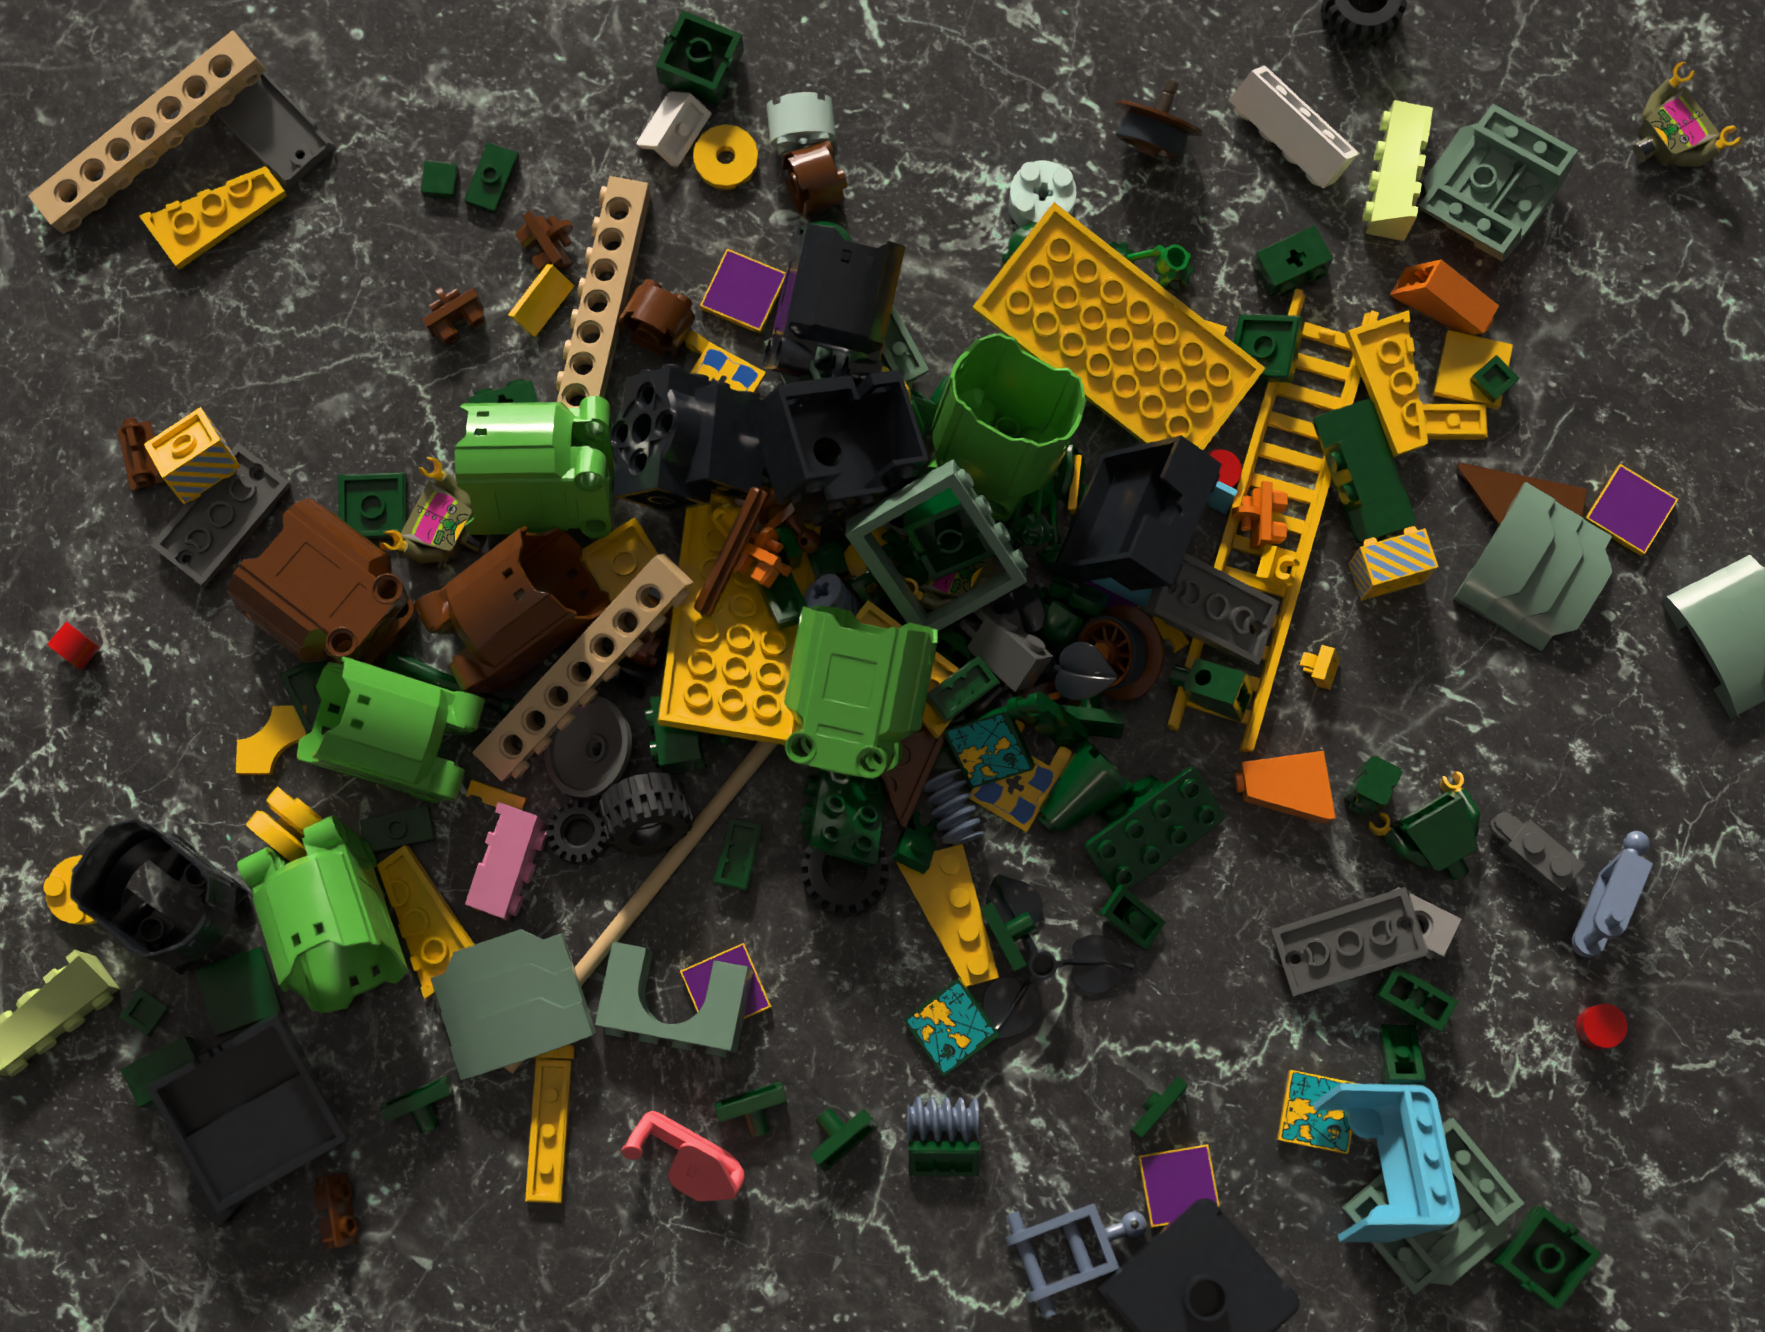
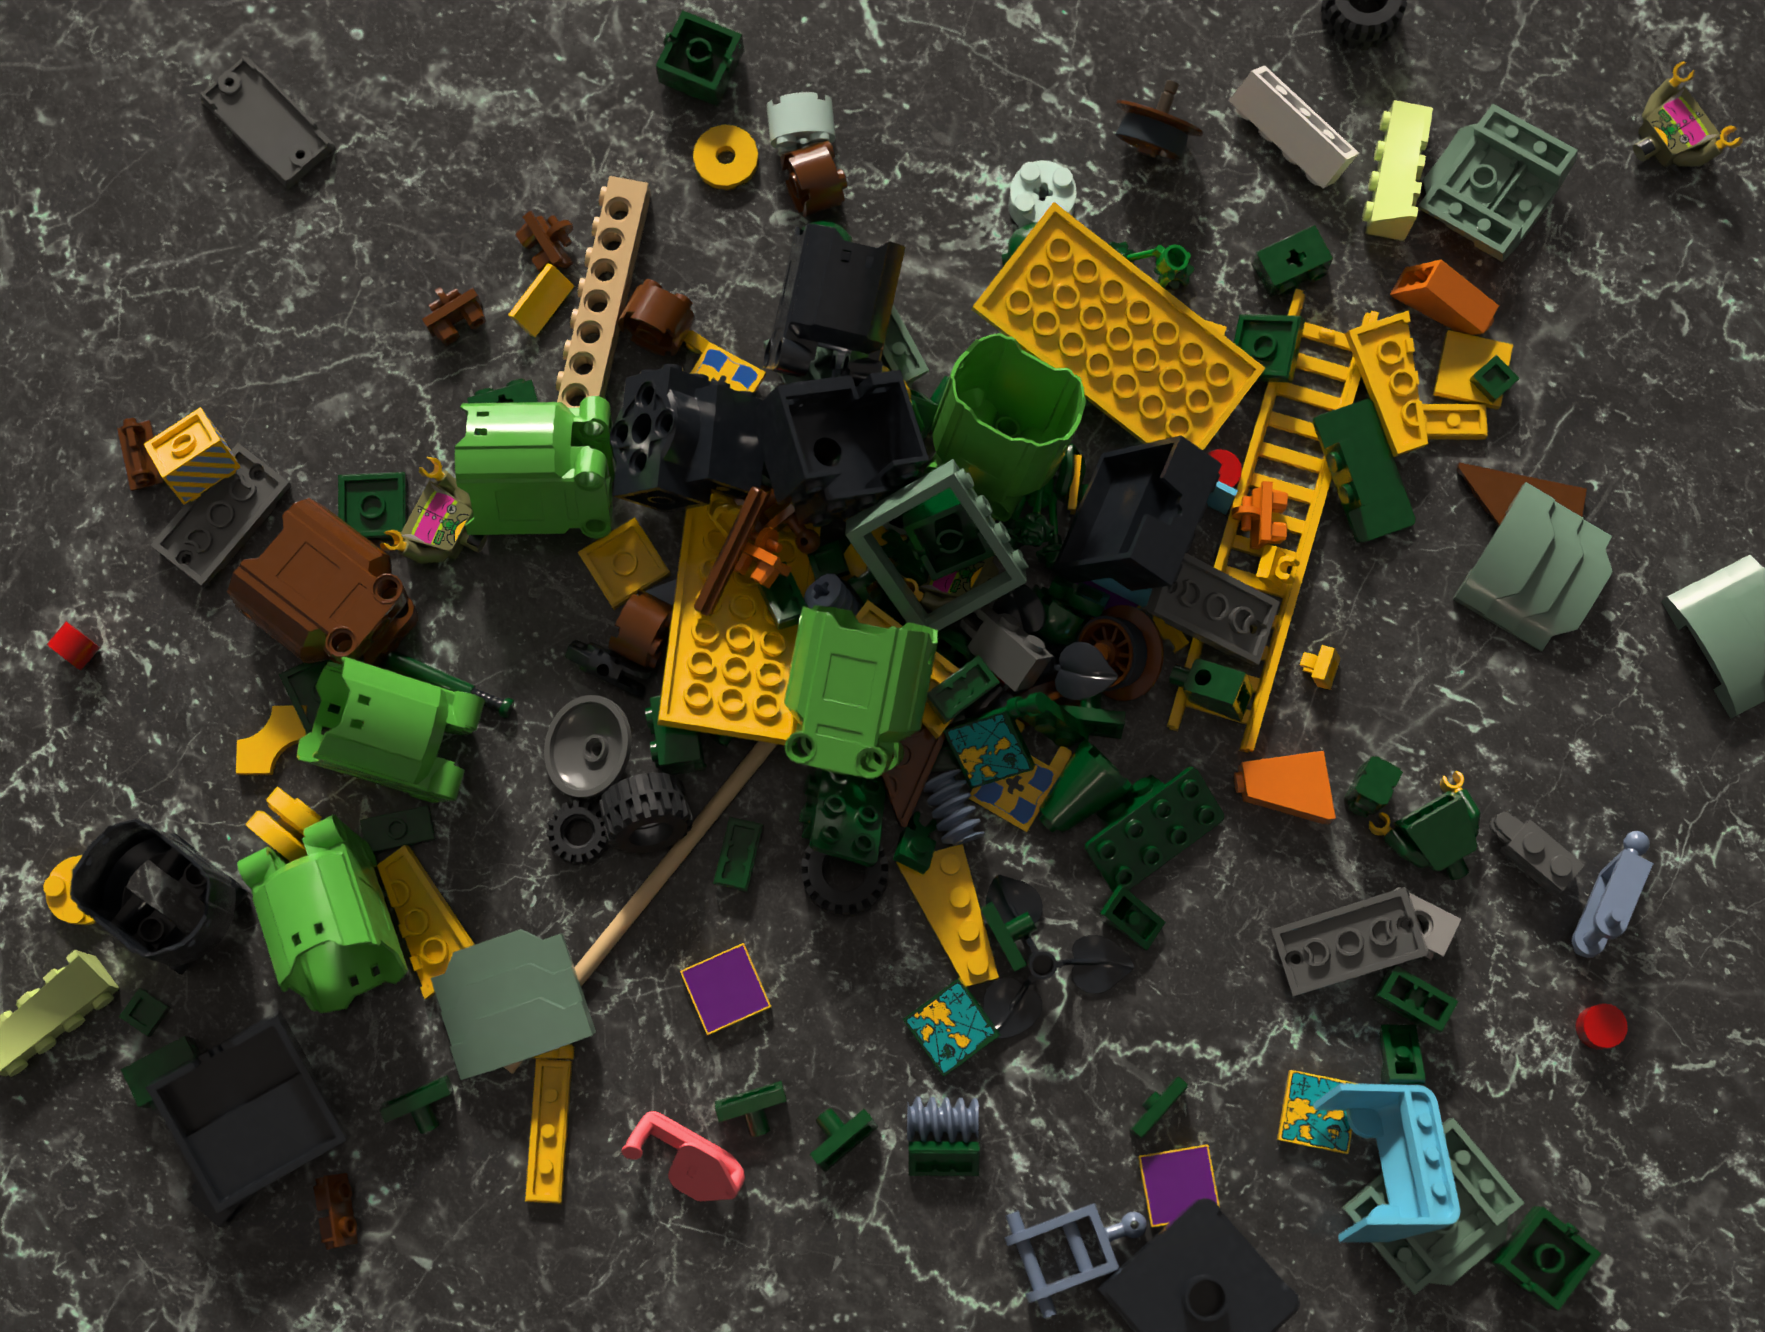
tan brick [28,30,266,235] -> none
yellow wing [139,166,287,270] -> none
dark green tile [194,946,284,1037] -> none
reddish brown piece [413,526,611,694] -> none
dark green tile [420,161,459,199] -> none
dark green plate [464,142,519,214] -> none
bright pink wedge [465,802,548,922] -> none
yellow piece [466,779,528,811] -> none
tan brick [472,553,694,782] -> none
sand green arch [595,942,754,1058] -> none
white panel [636,92,712,166] -> none
dark purple tile [700,249,785,335] -> none
dark green tile [776,525,803,570] -> none
yellow container [1348,526,1438,601] -> none
dark purple tile [1584,464,1678,557] -> none

